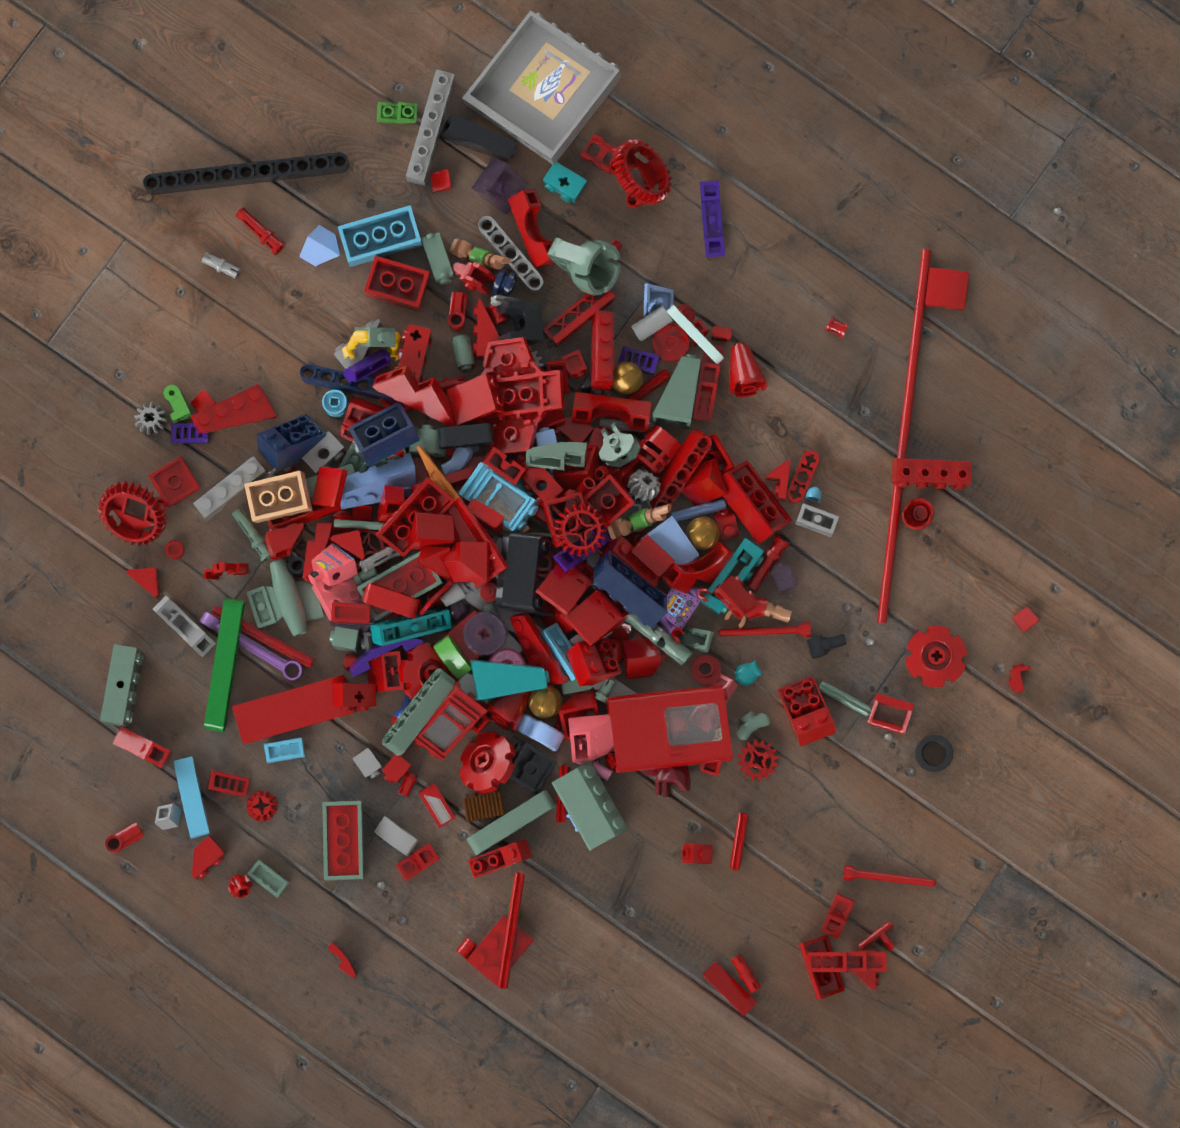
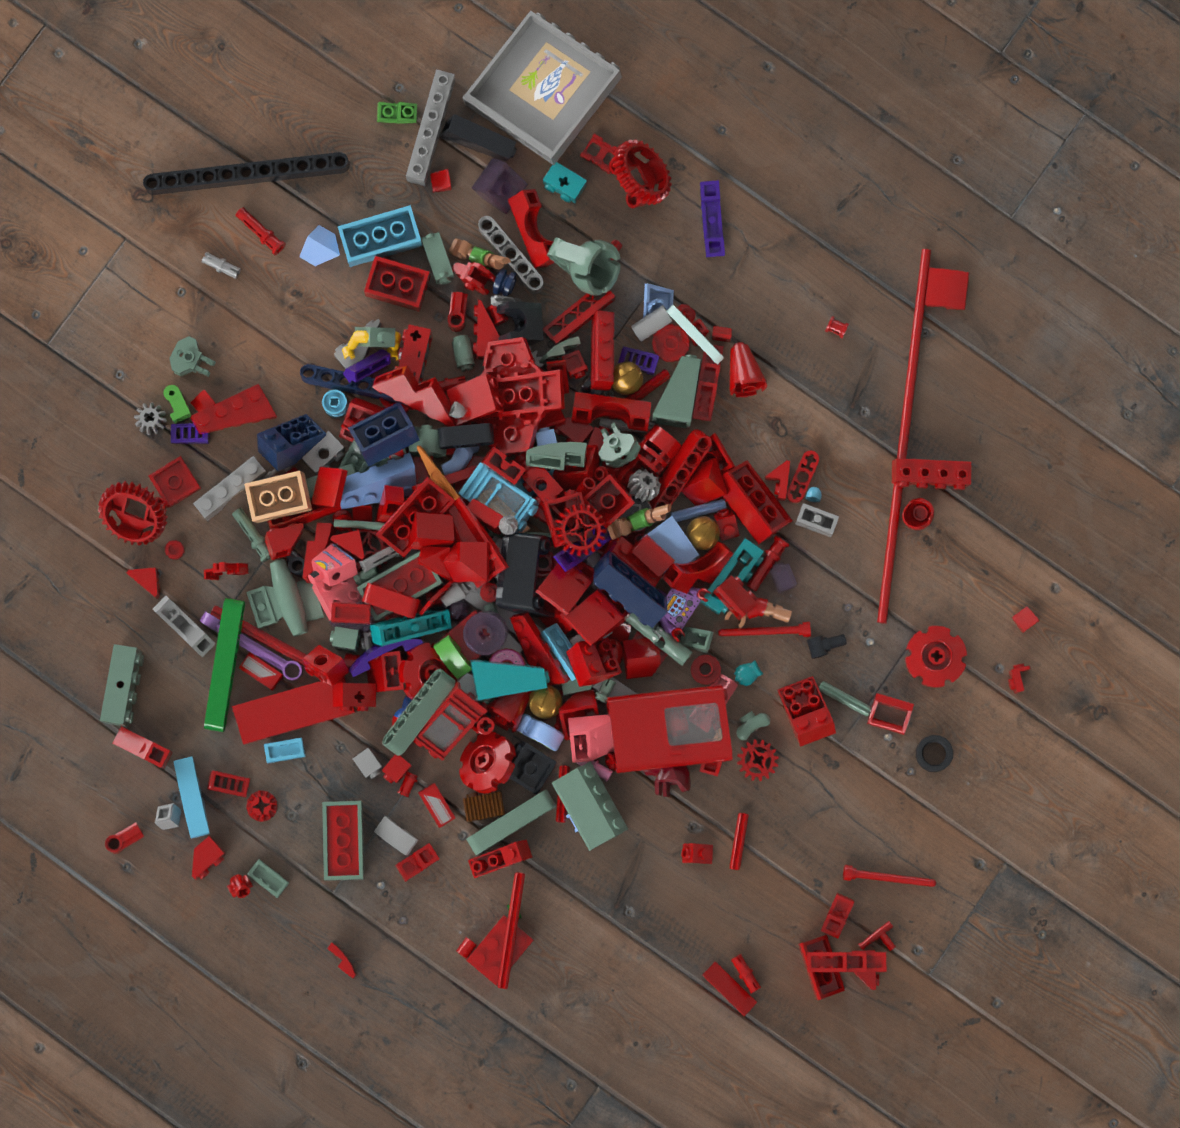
none -> sand green hinge [169,336,216,377]
none -> slope [239,652,283,691]
none -> red brick [302,645,349,686]
none -> light grey hinge [449,402,466,418]
none -> red bush [476,717,494,735]
none -> light grey plate [499,515,518,535]
none -> sand green slope [541,336,581,362]

